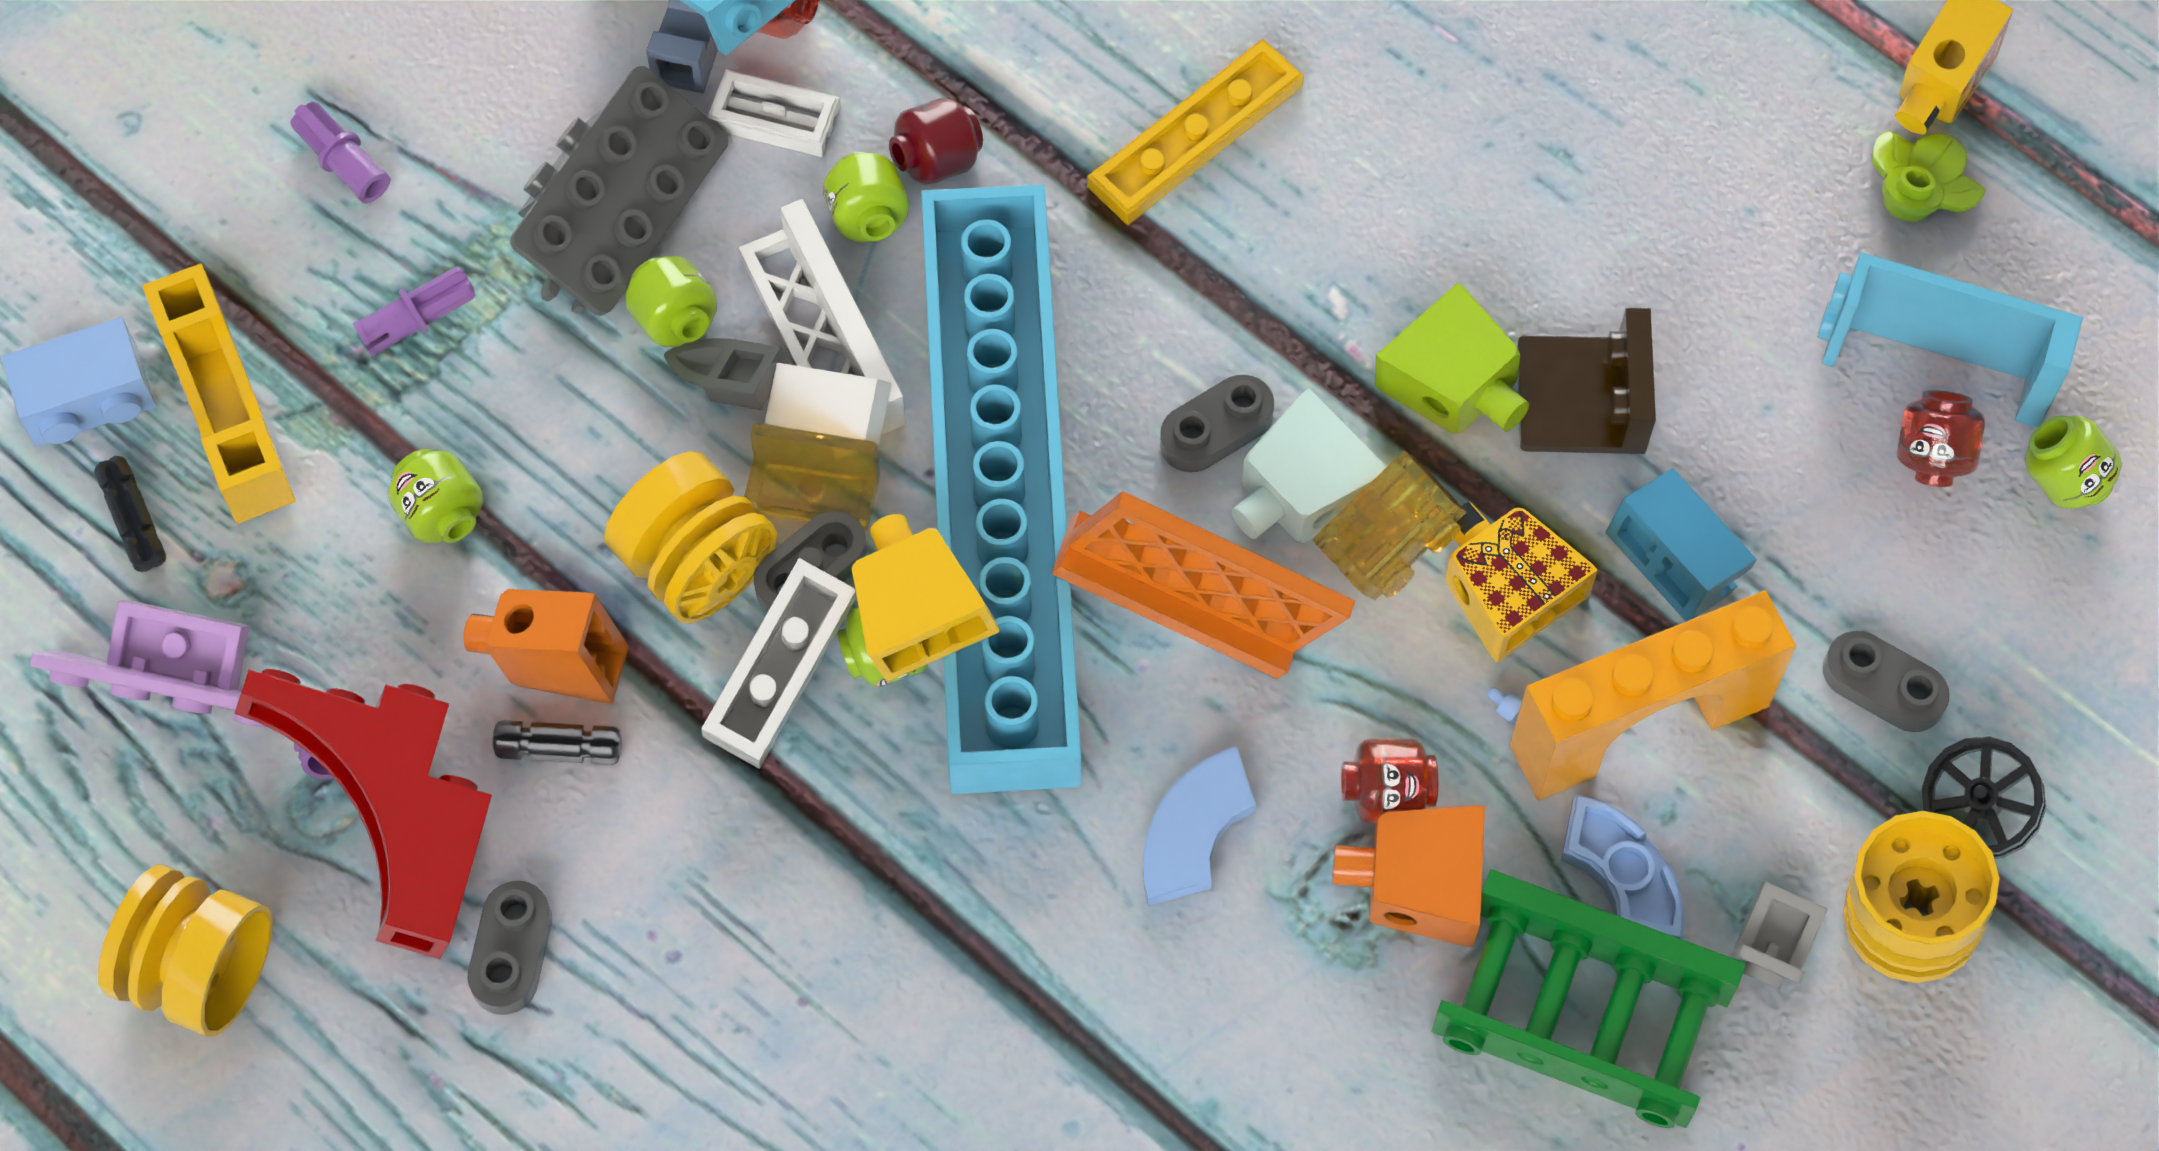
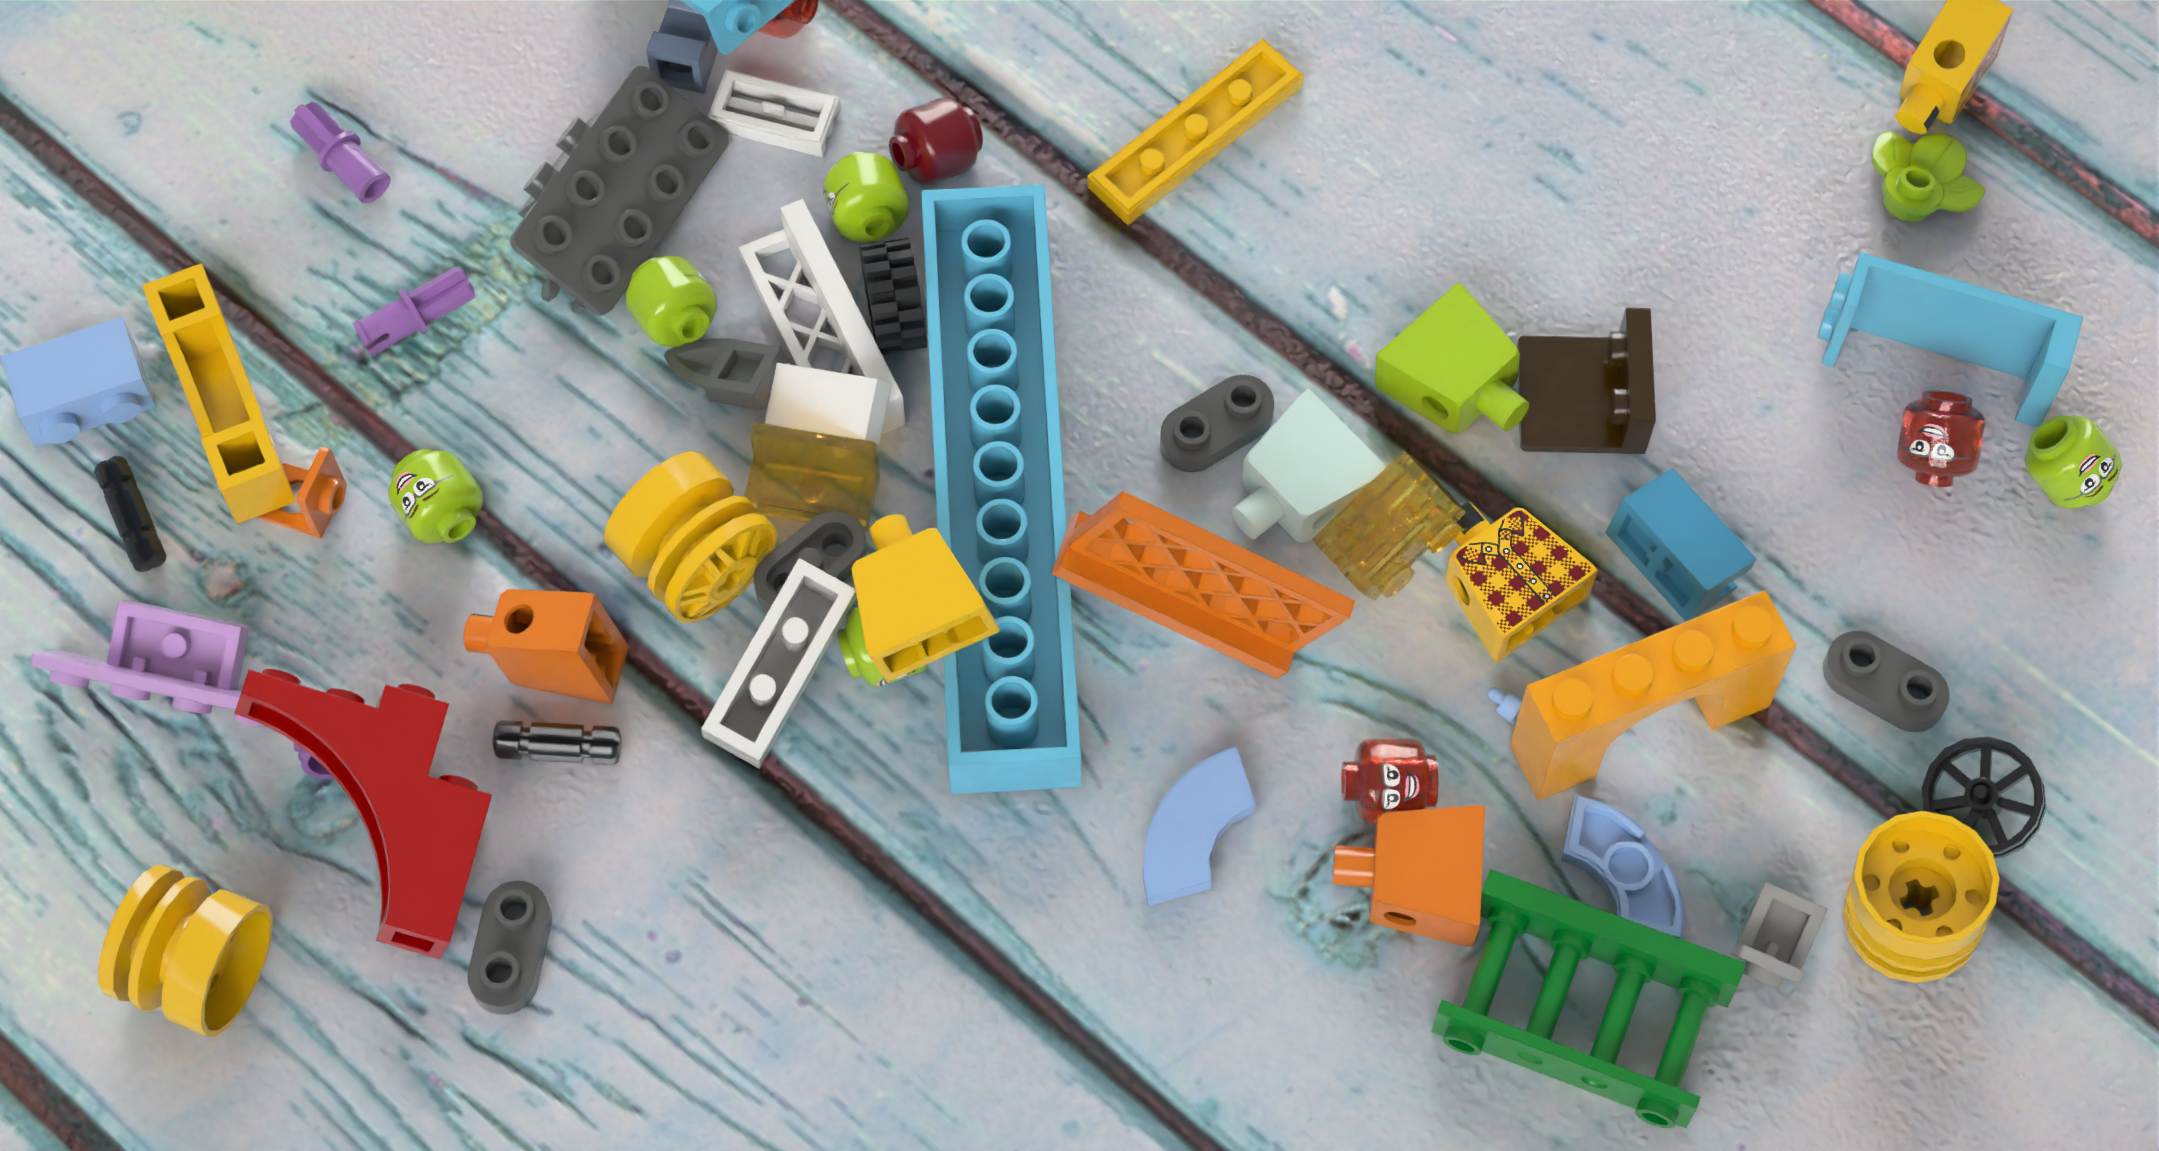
none -> orange bracket [258,447,347,539]
none -> black tyre [859,238,927,355]

